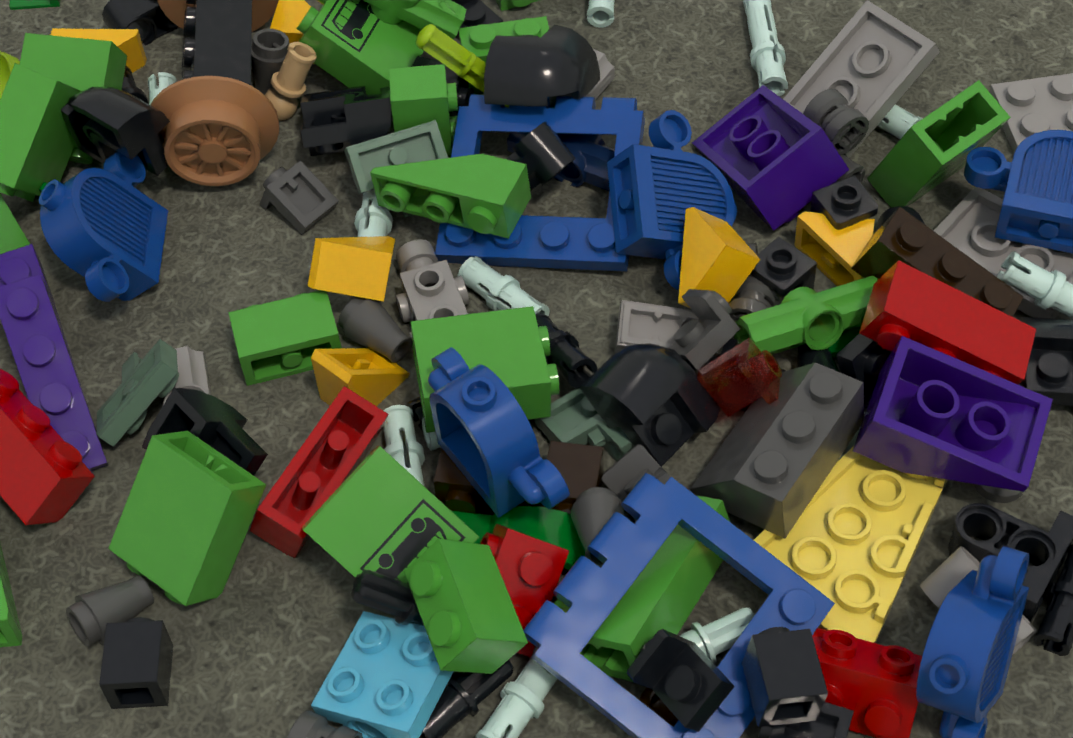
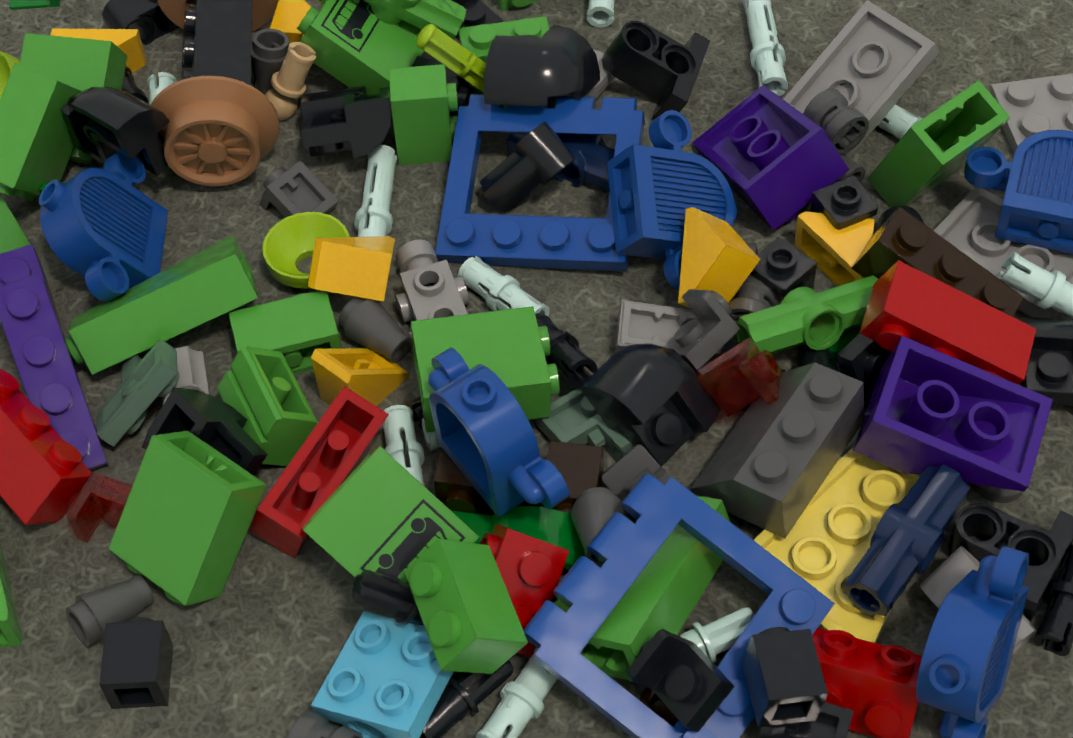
sand green hinge [344,120,448,218] -> none
bright green slope [370,154,531,239] -> none
none -> bright green slope [66,235,258,375]
none -> clear red bracket [66,472,133,543]
none -> bright green brick [217,346,318,466]
none -> lime piece [262,212,350,289]
none -> black tile [603,21,710,120]
none -> dark blue piece [843,464,970,616]

